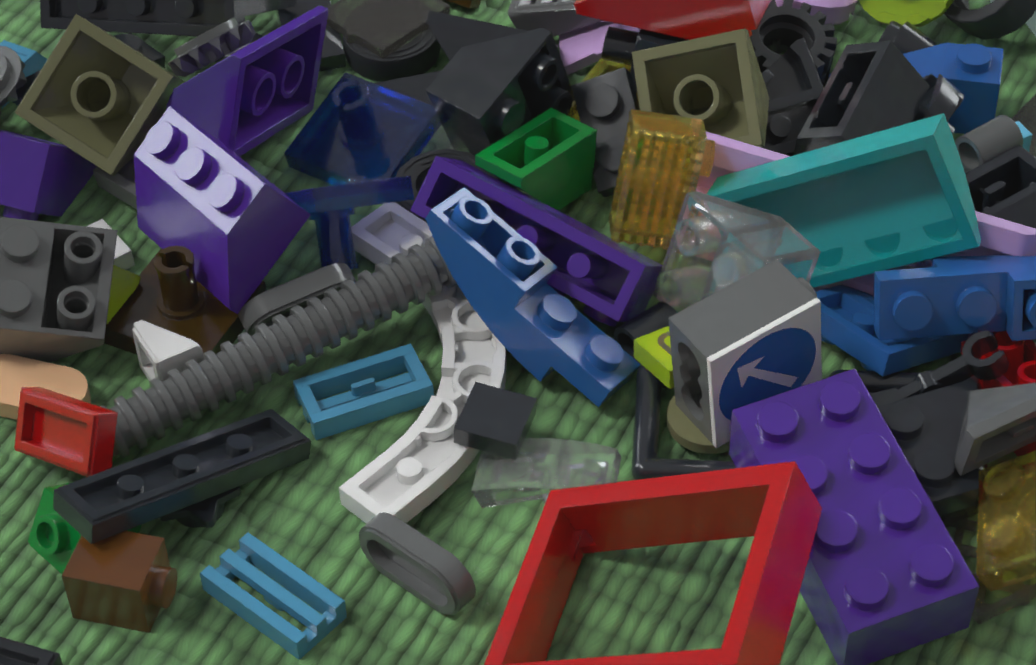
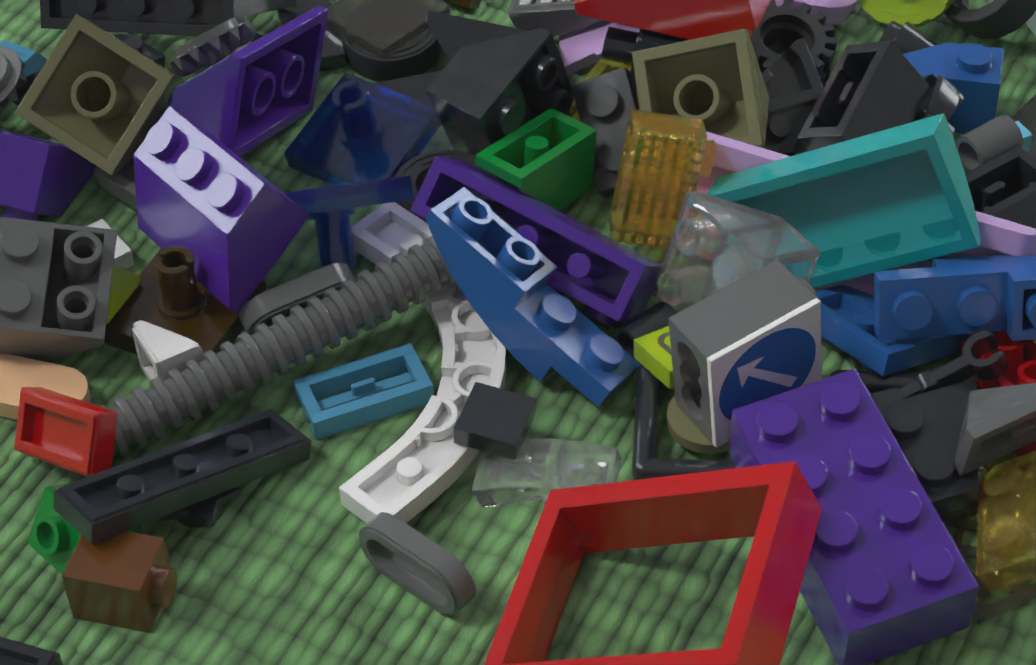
dark azure tile [200,532,347,660] -> none

